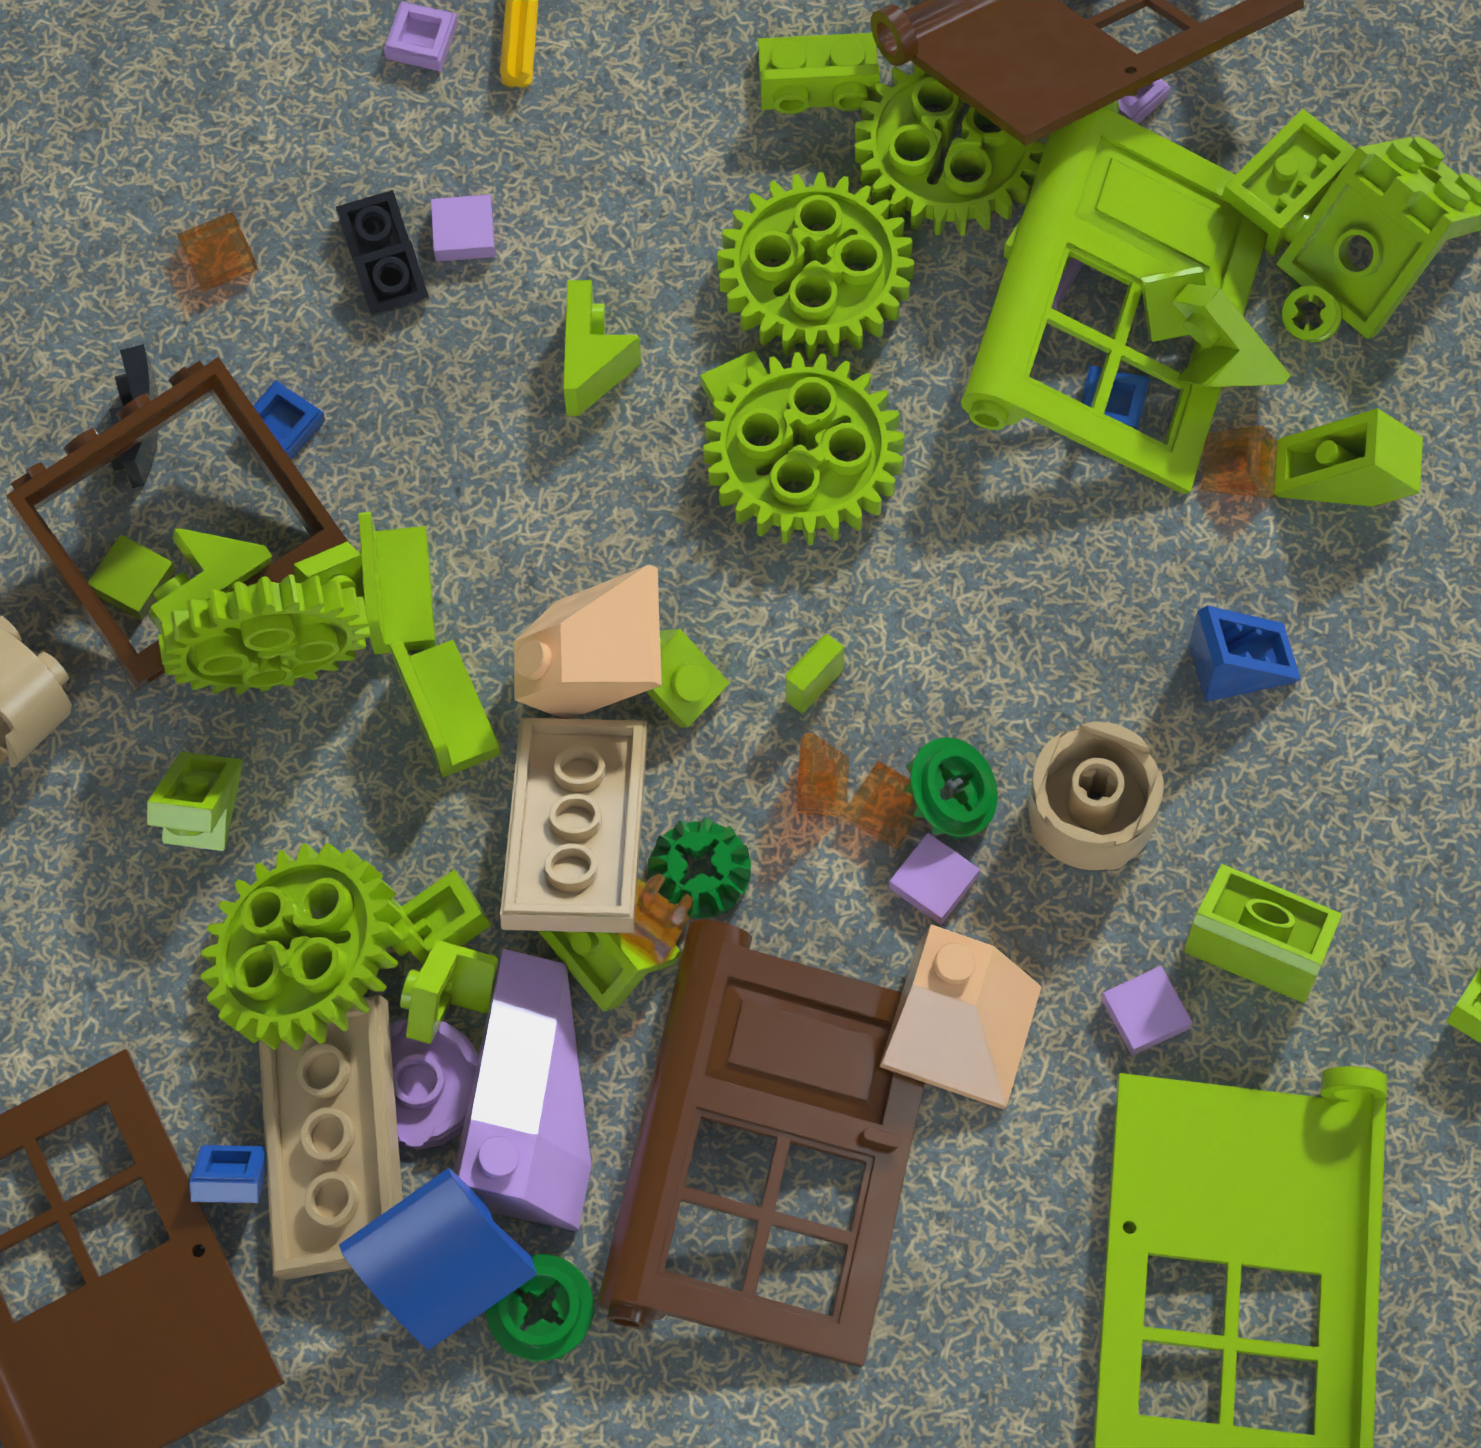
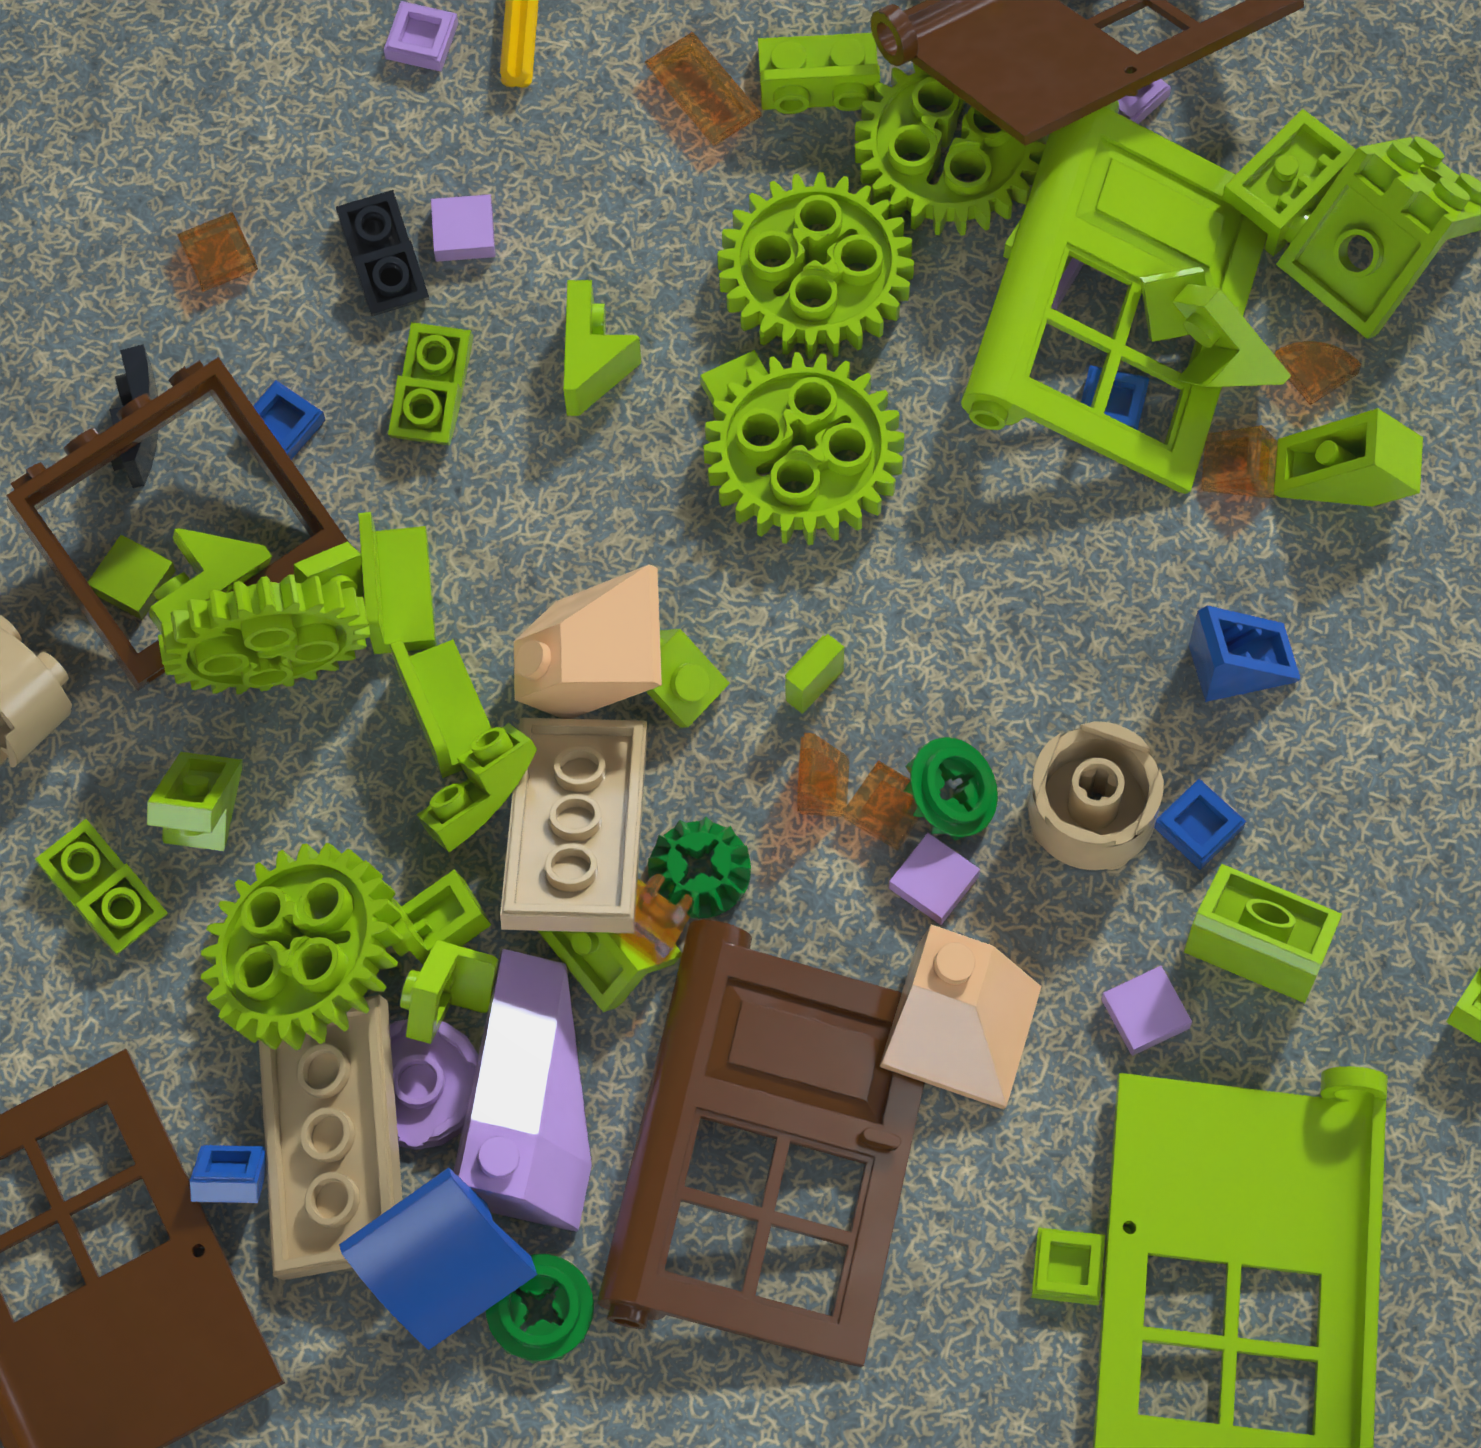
lime bush [1282,285,1342,343] -> none
none -> lime slope [35,819,168,955]
none -> lime slope [388,322,474,446]
none -> lime slope [416,723,537,852]
none -> clear orange tile [645,32,762,147]
none -> lime tile [1031,1227,1105,1305]
none -> blue tile [1154,779,1246,870]
none -> clear orange tile [1274,341,1361,405]

